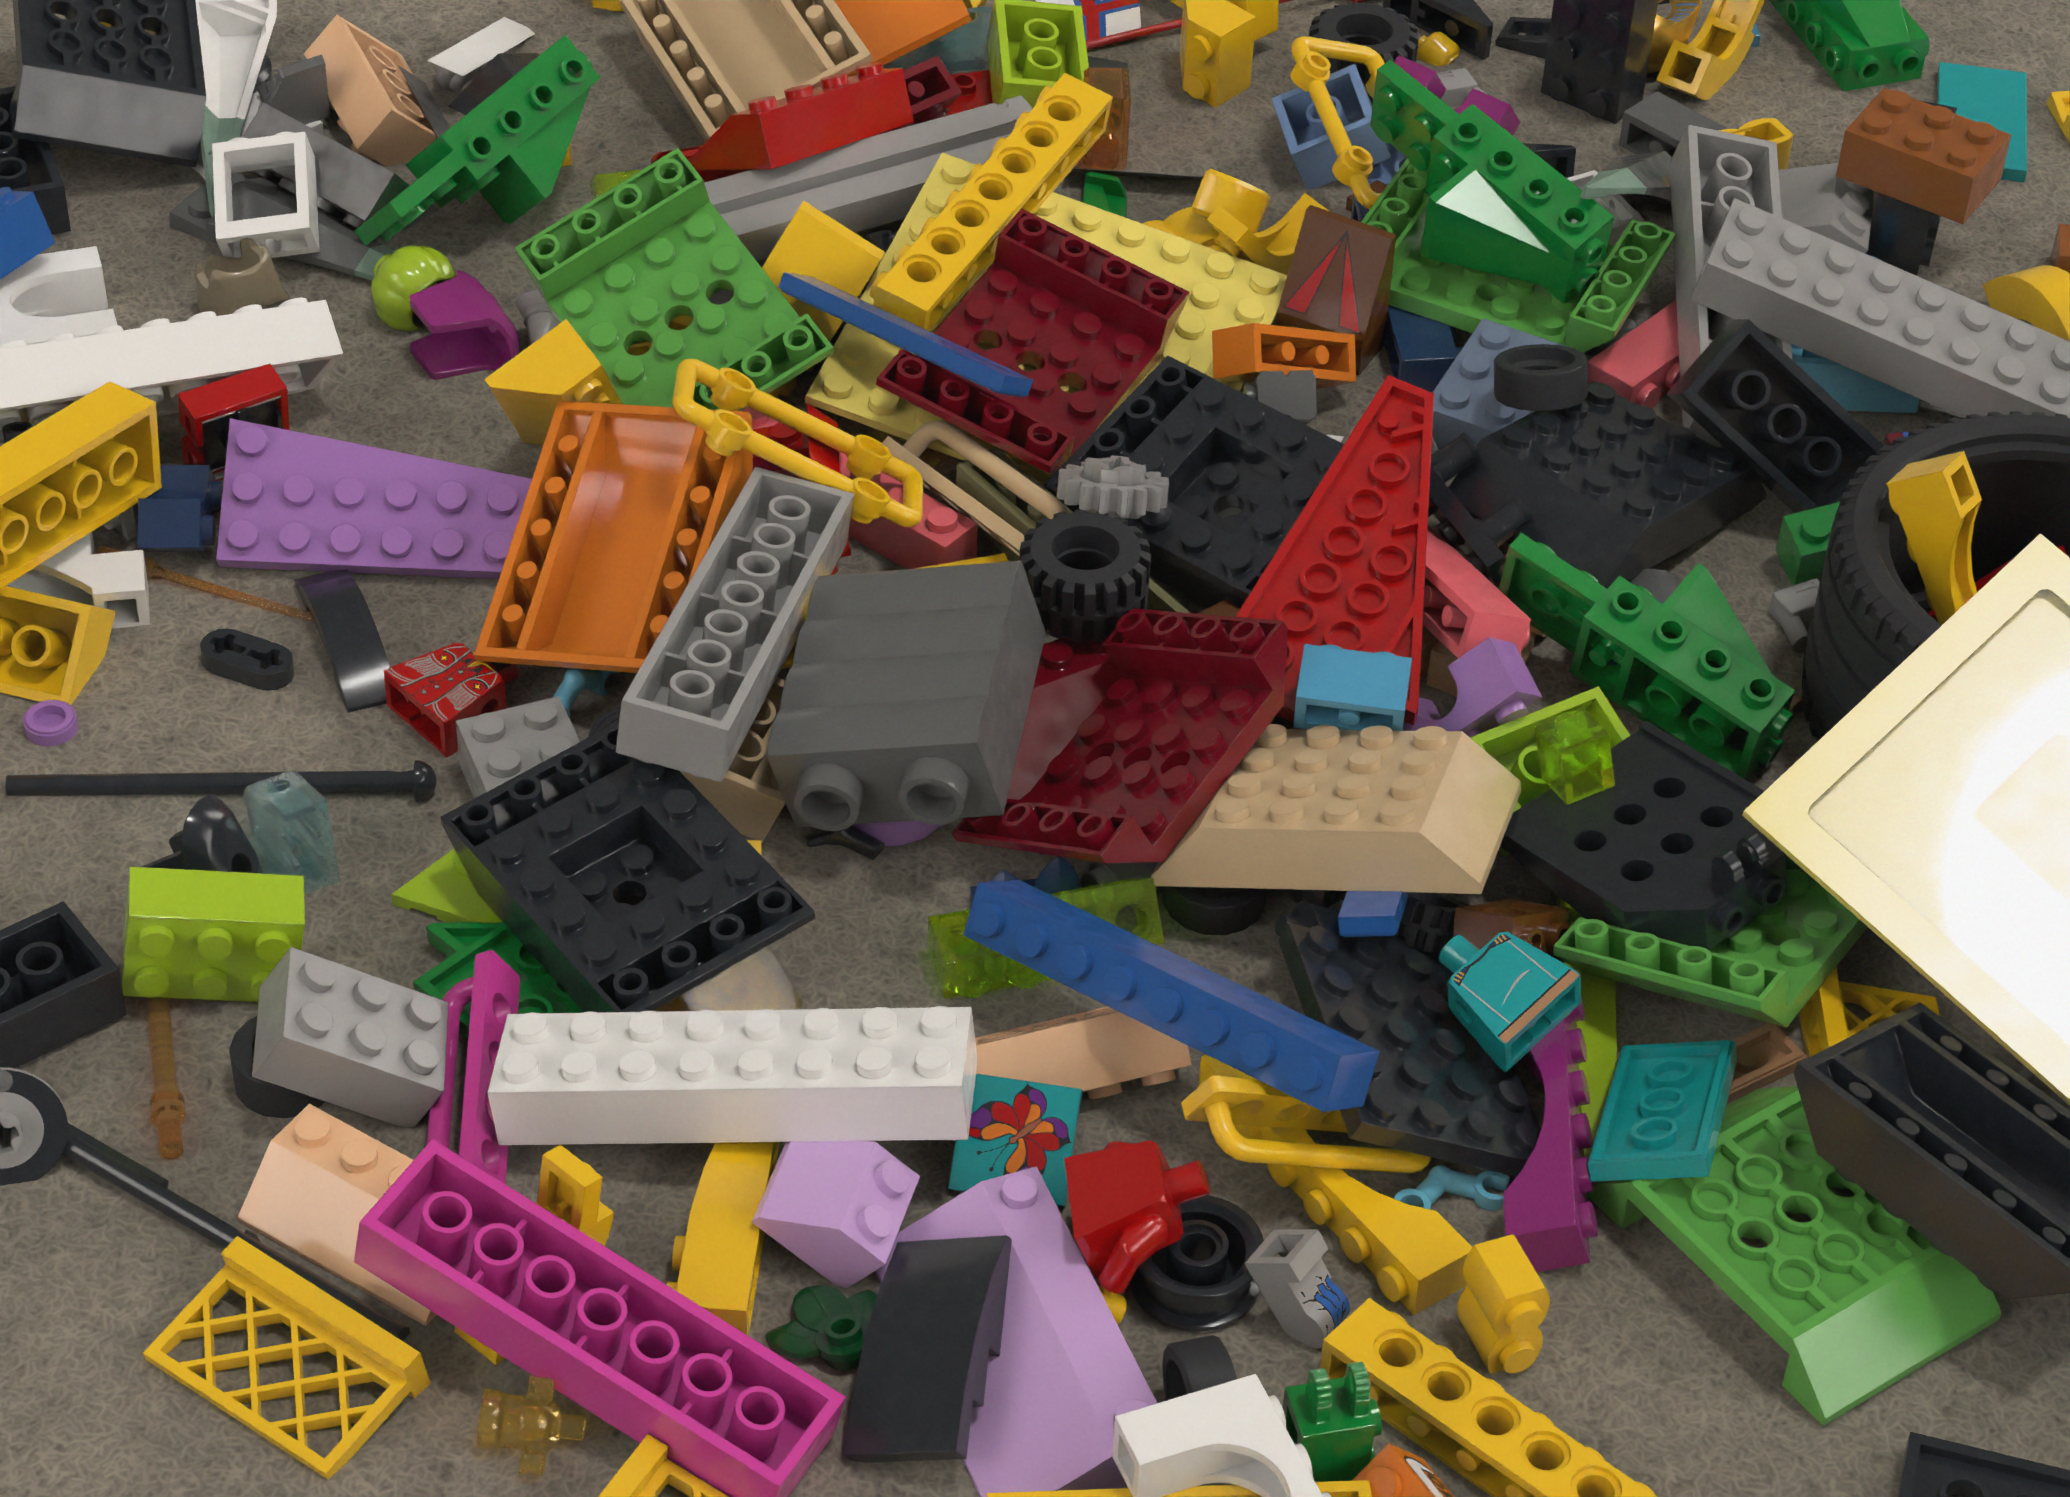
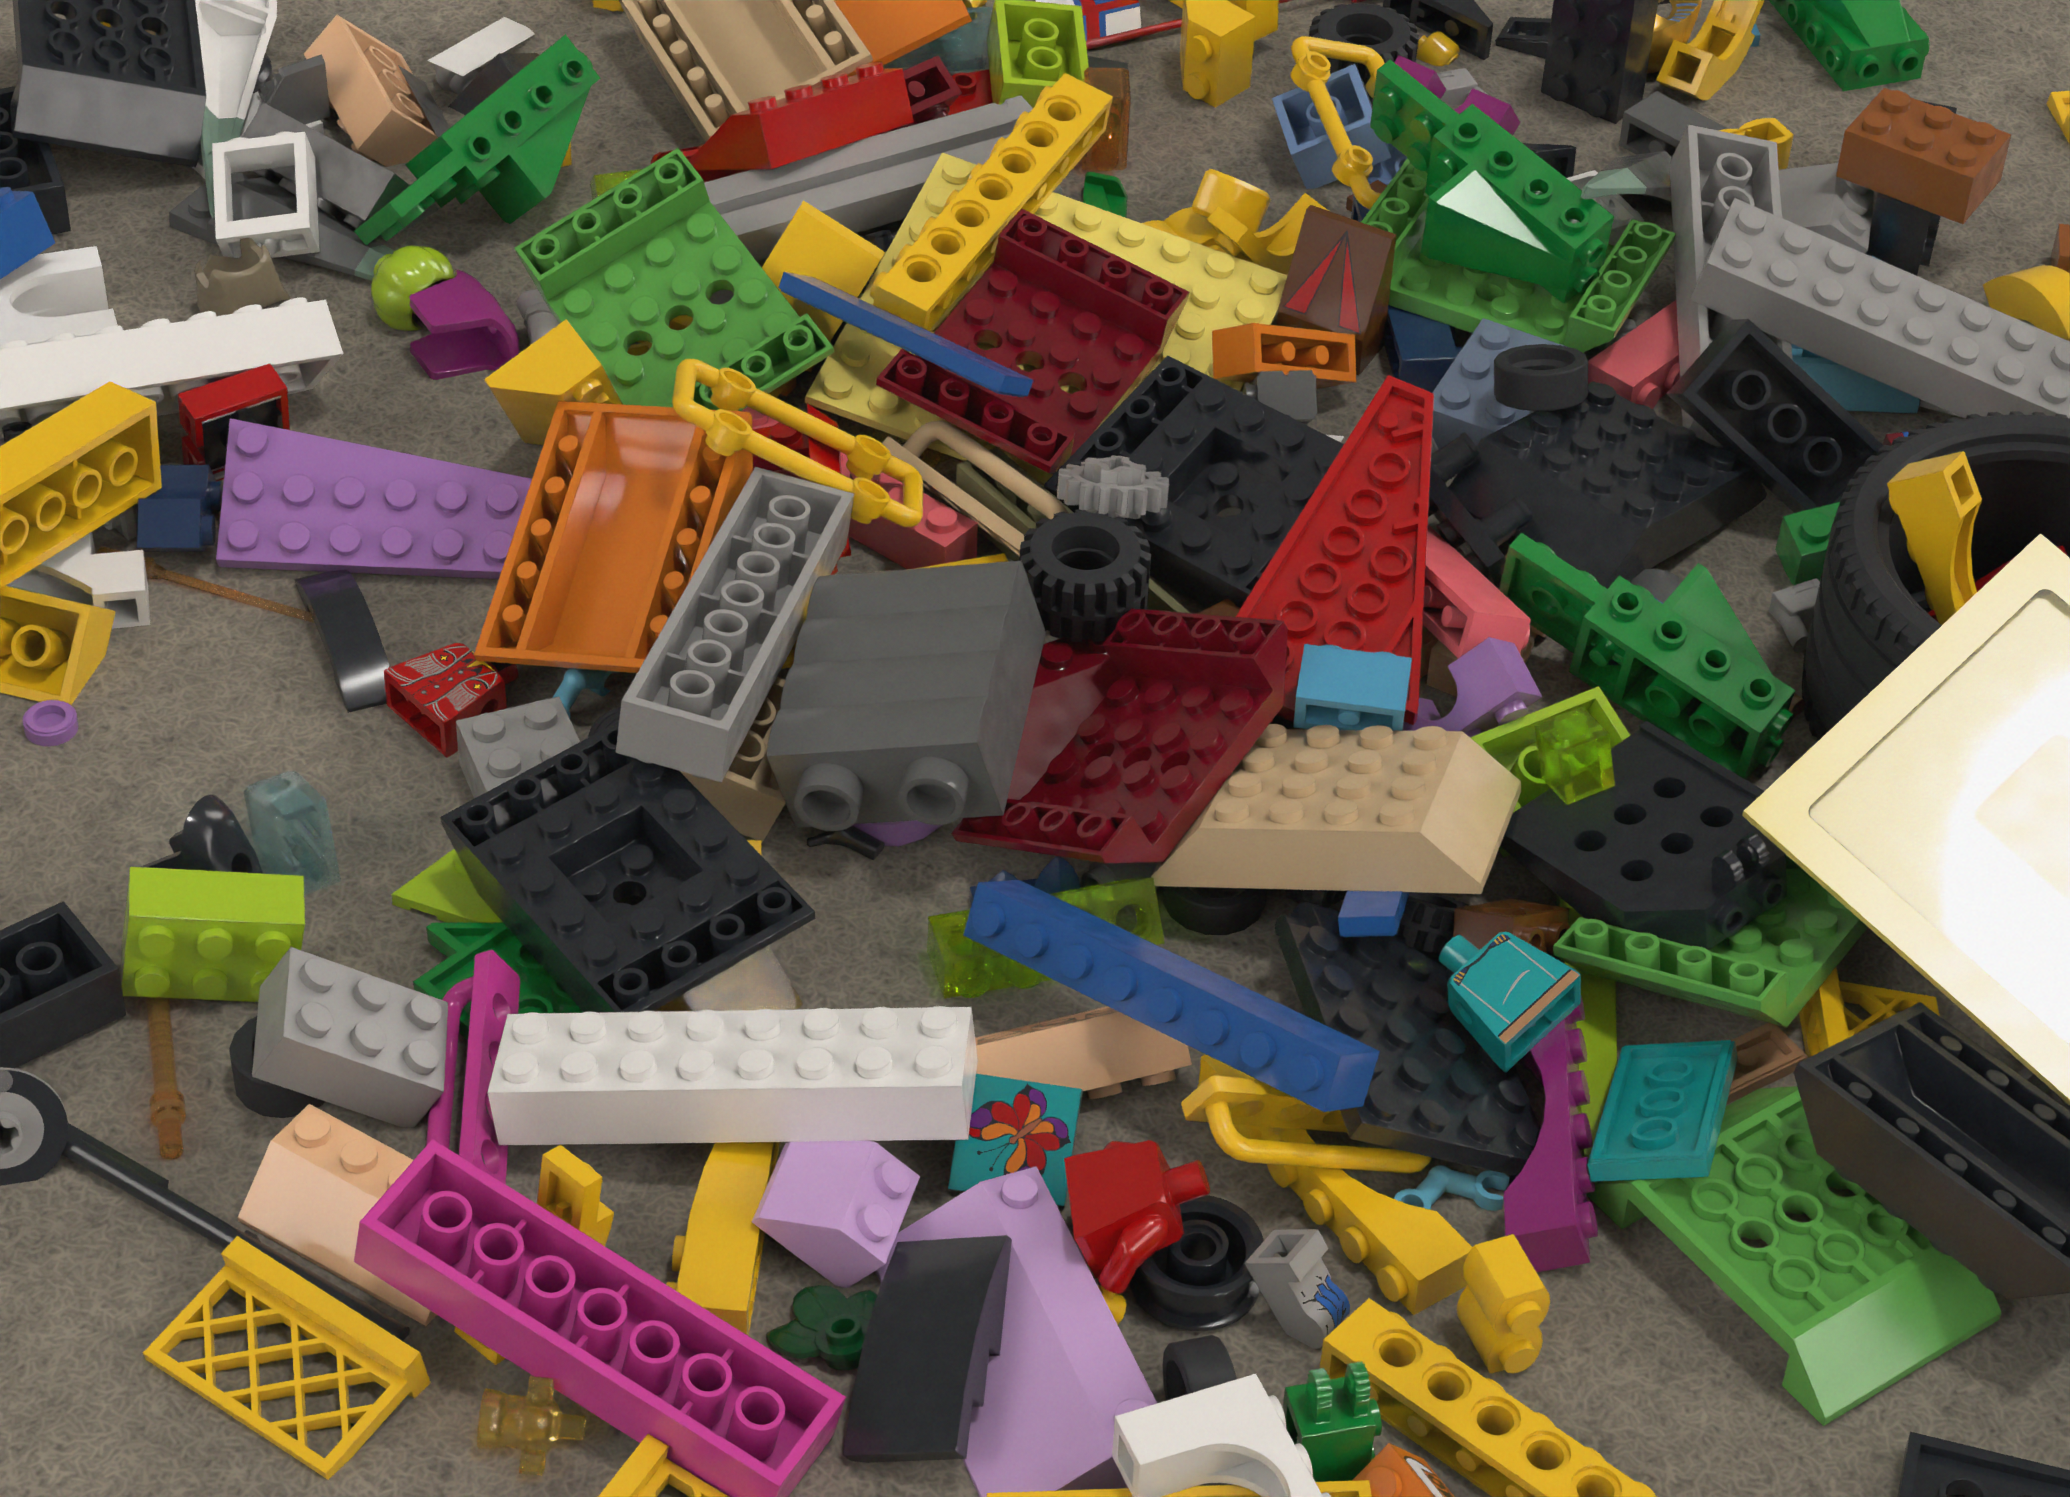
black bar [5,760,437,802] -> none
black beam [200,628,294,691] -> none
flat silver sticker [1070,168,1243,181] -> none
teal tile [1936,62,2027,182] -> none

